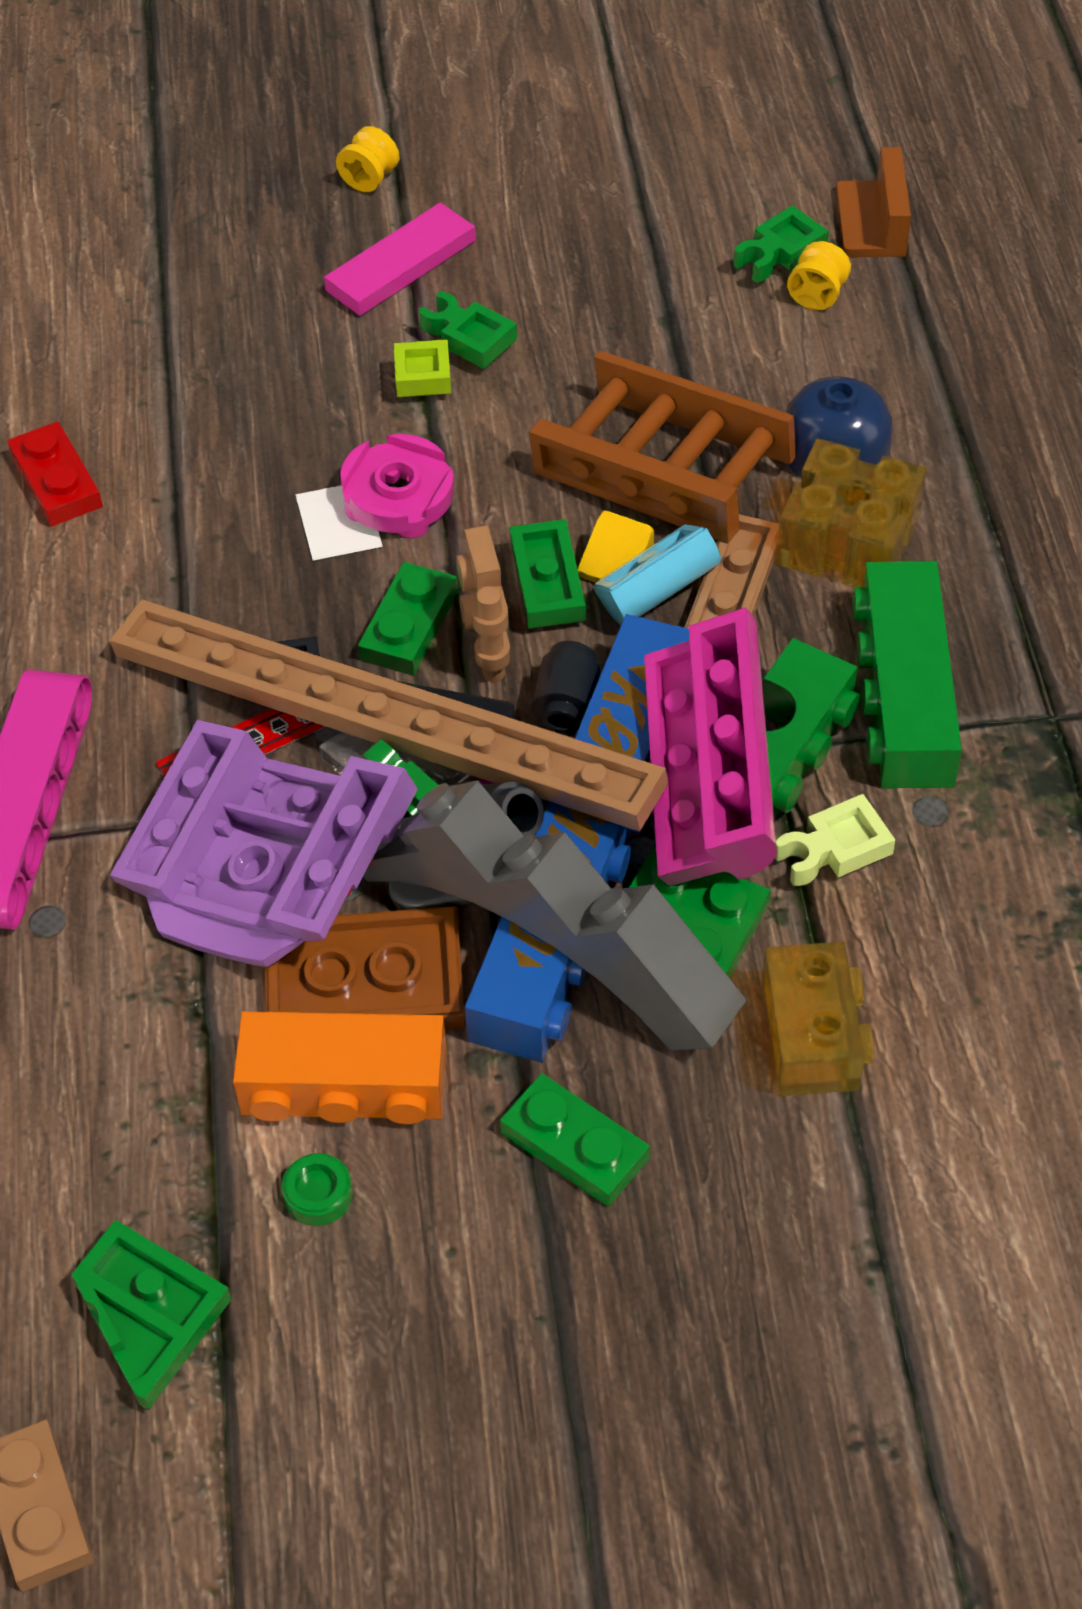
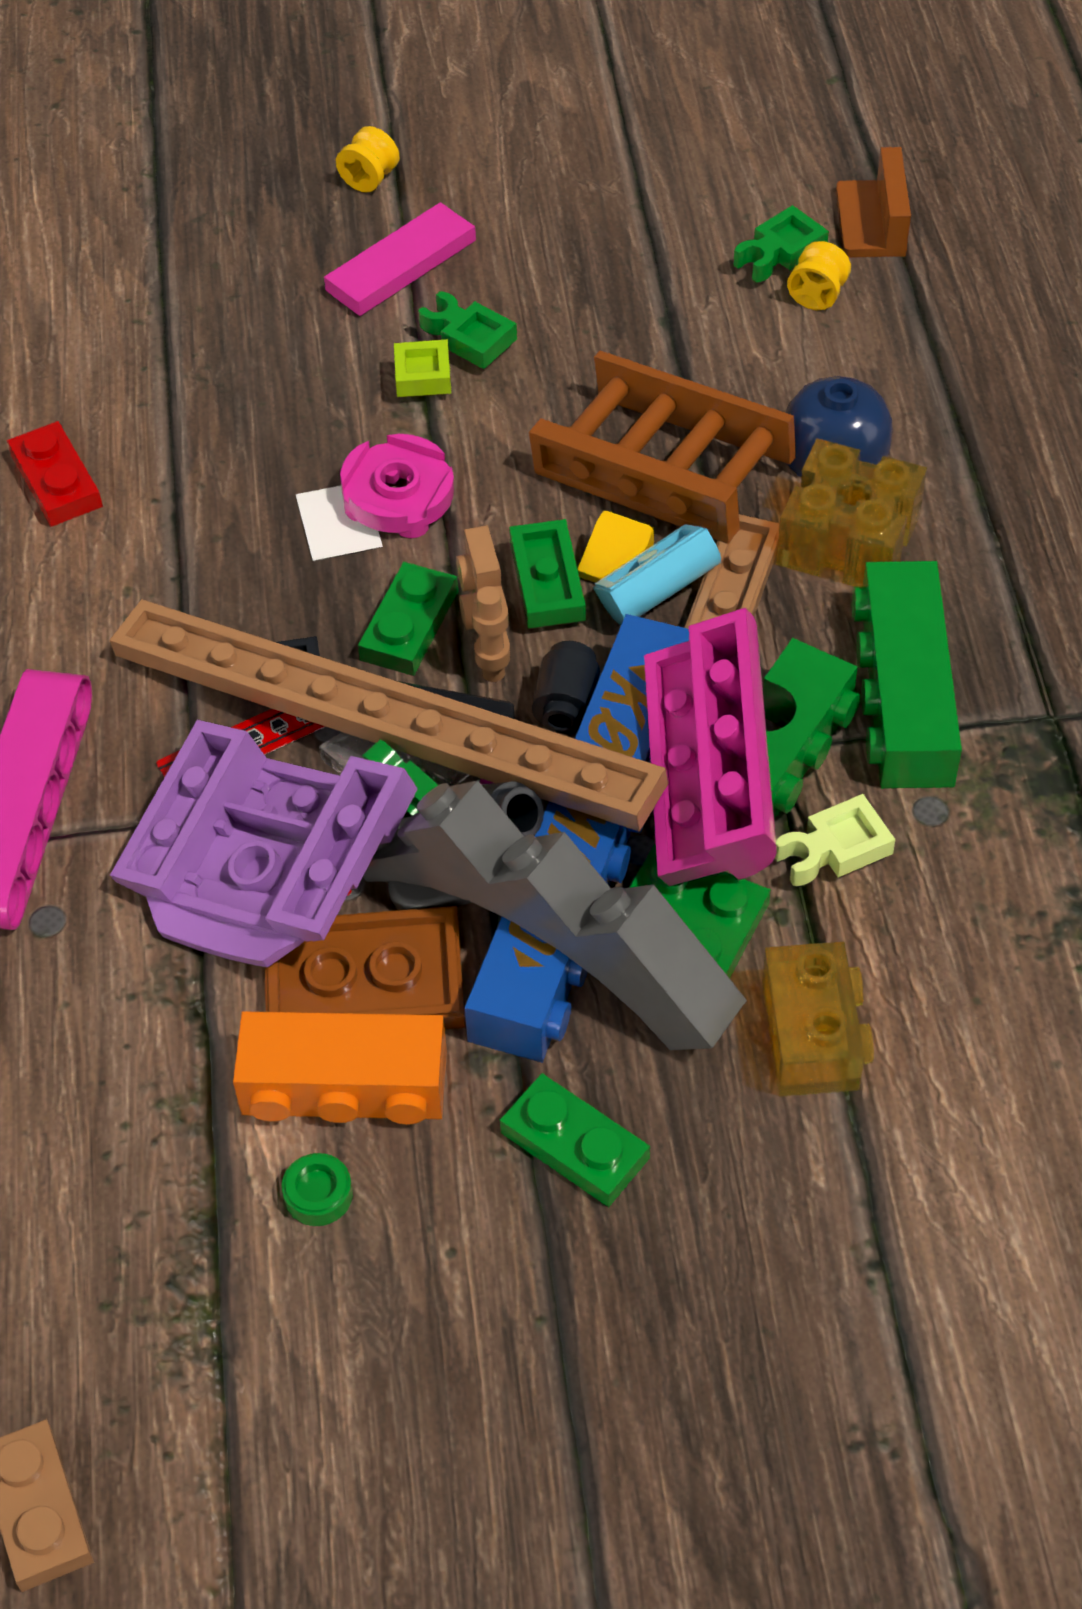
green wing [71,1219,232,1411] -> none

